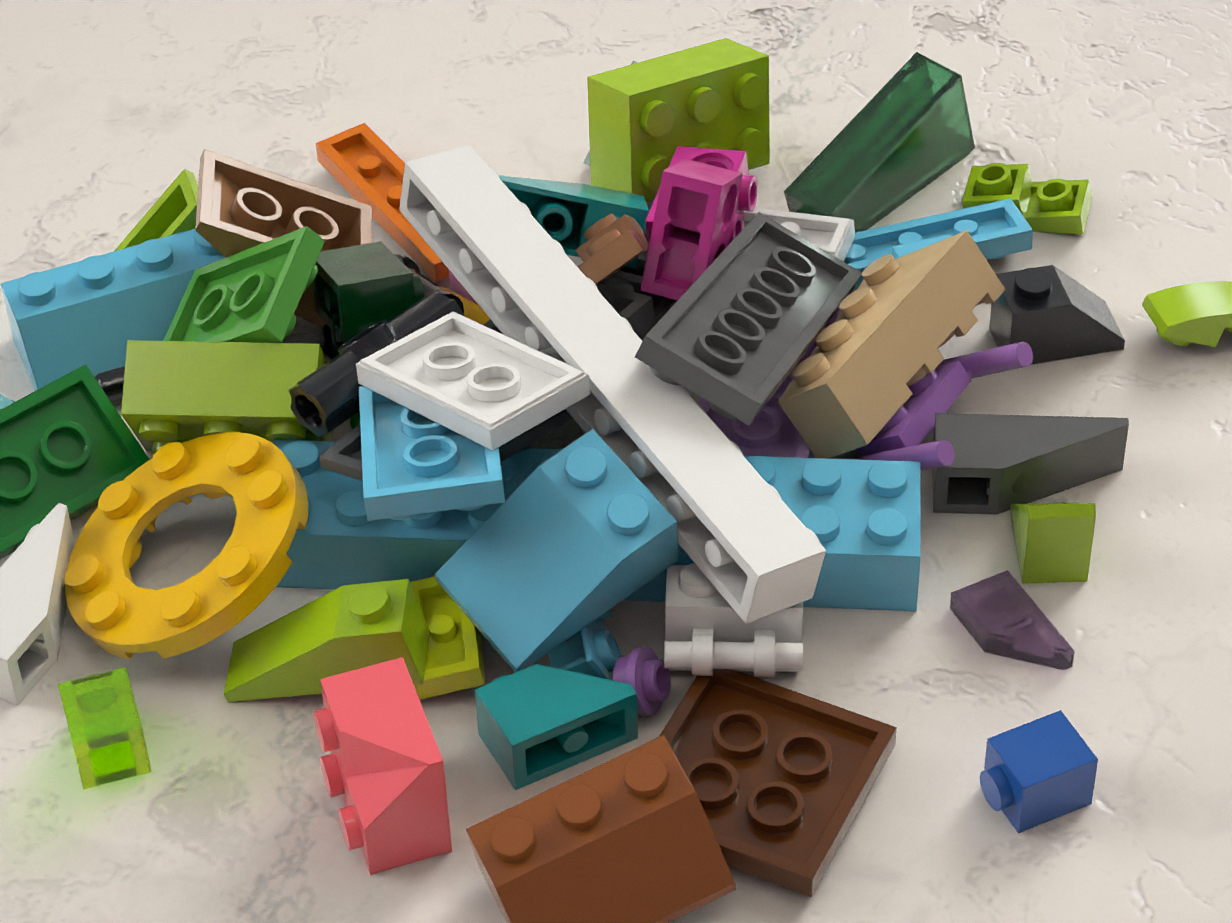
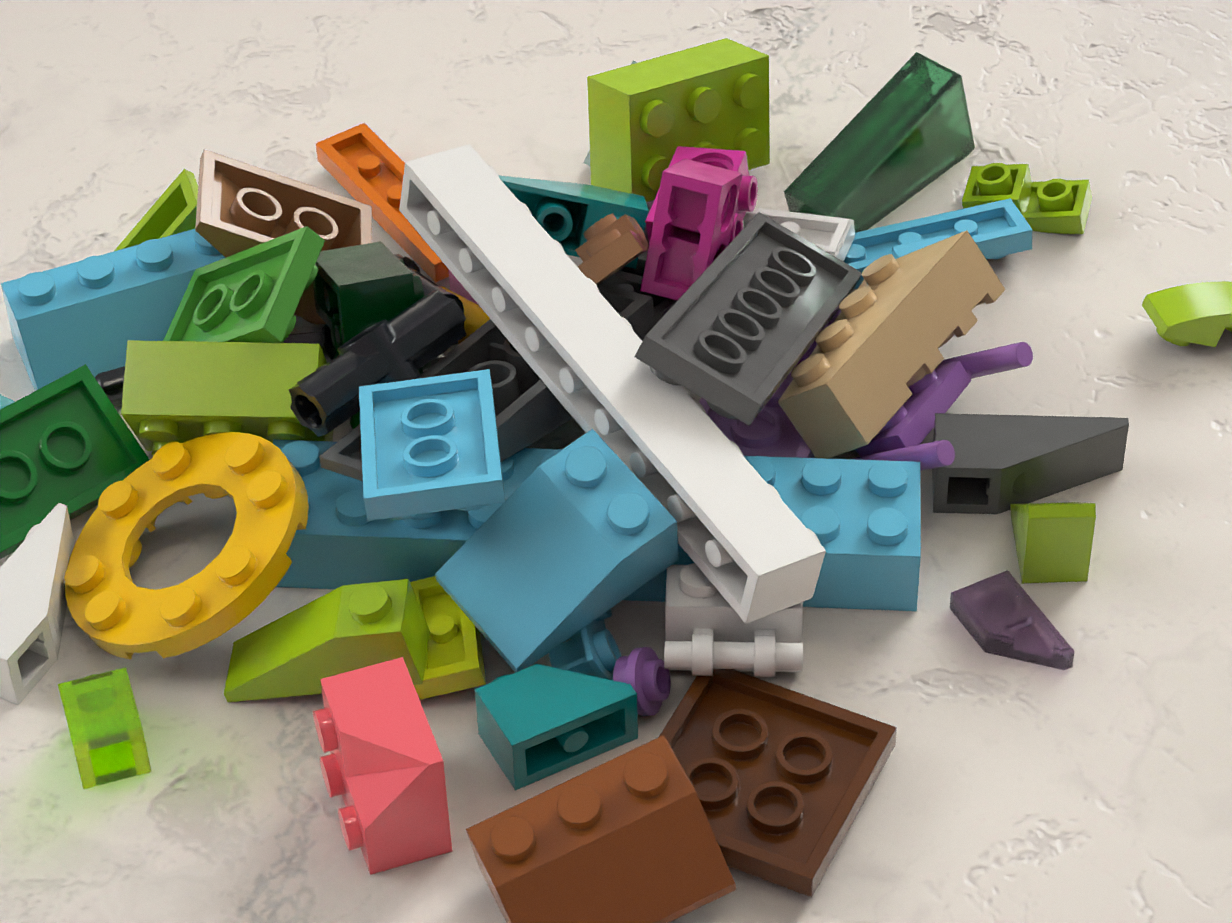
white tile [356,312,590,450] -> none
blue brick [980,710,1098,834] -> none
black slope [989,265,1125,365] -> none

